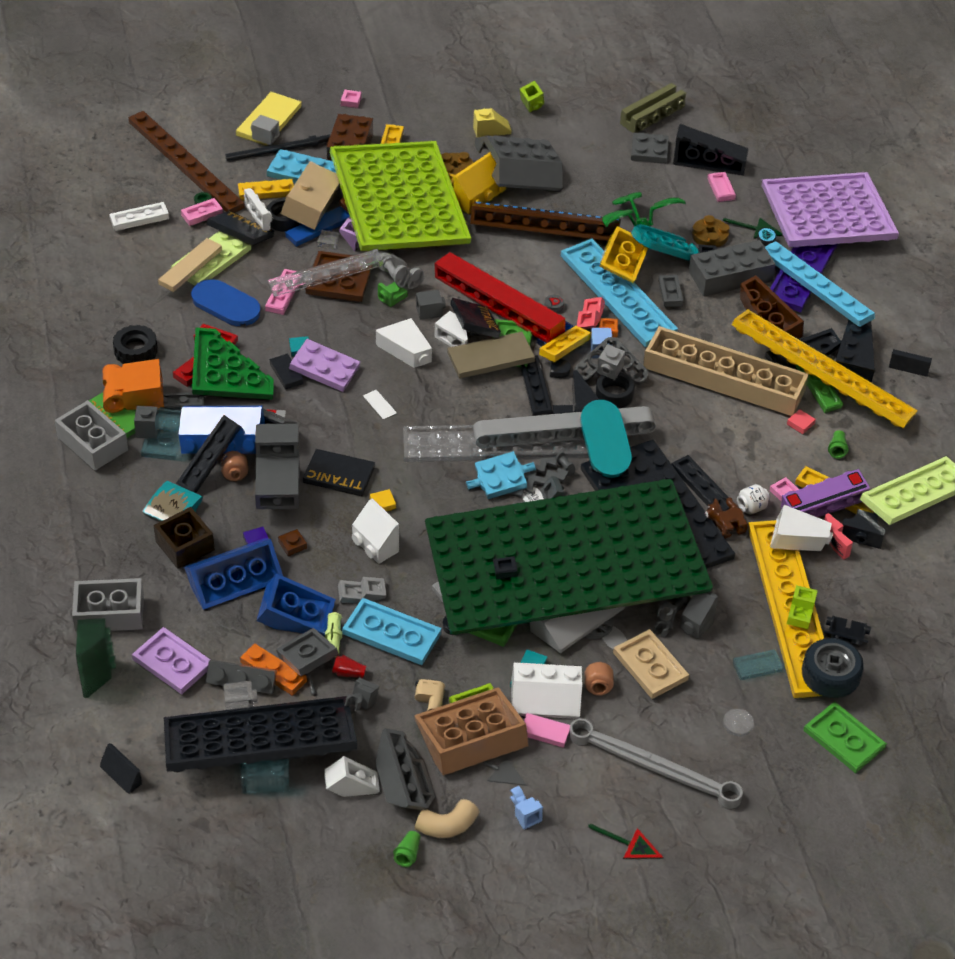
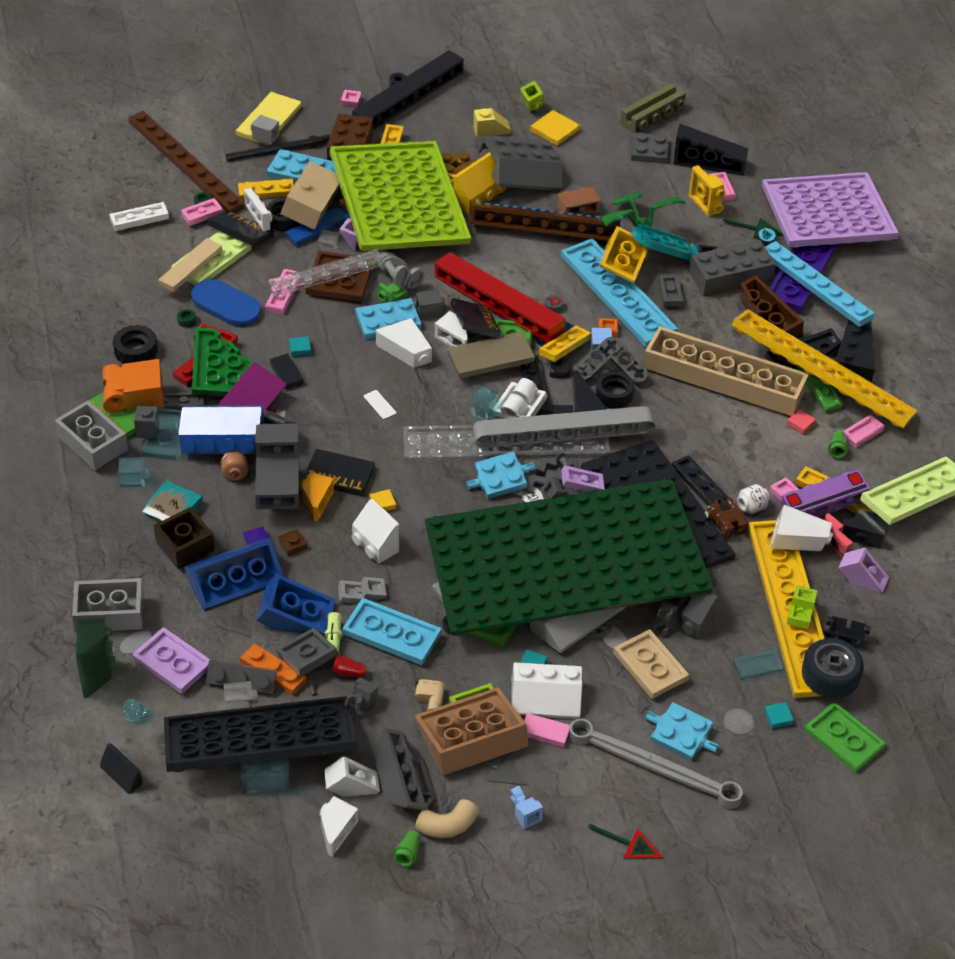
black tile [176,414,242,493] -> none
lavender plate [289,339,360,392] -> none
black tile [493,556,518,579] -> none
coral slope [577,297,605,329] -> none
teal tile [580,400,632,478] -> none
nougat head [584,662,614,695] -> none
light grey brick [597,344,625,380] -> none
pearl gold plate [692,215,730,247] -> none
black tile [889,349,932,377] -> none
none -> clear light blue brick [118,457,150,487]
none -> light grey sticker [120,630,152,654]
none -> clear light blue plate [122,698,150,722]
none -> dark green tile [177,309,197,328]
none -> magenta tile [218,362,287,410]
none -> light orange slope [300,472,334,522]
none -> white slope [320,796,358,857]
none -> black hinge [352,50,464,130]
none -> medium azure plate [355,298,421,340]
none -> clear light blue brick [470,385,499,420]
none -> white plate [492,378,547,418]
none -> yellow tile [530,110,580,146]
none -> nougat brick [557,187,600,215]
none -> lavender slope [561,465,604,494]
none -> medium azure plate [645,702,719,761]
none -> yellow plate [688,165,725,217]
none -> teal tile [764,702,794,729]
none -> lavender slope [838,548,889,593]
none -> bright pink tile [843,414,885,448]

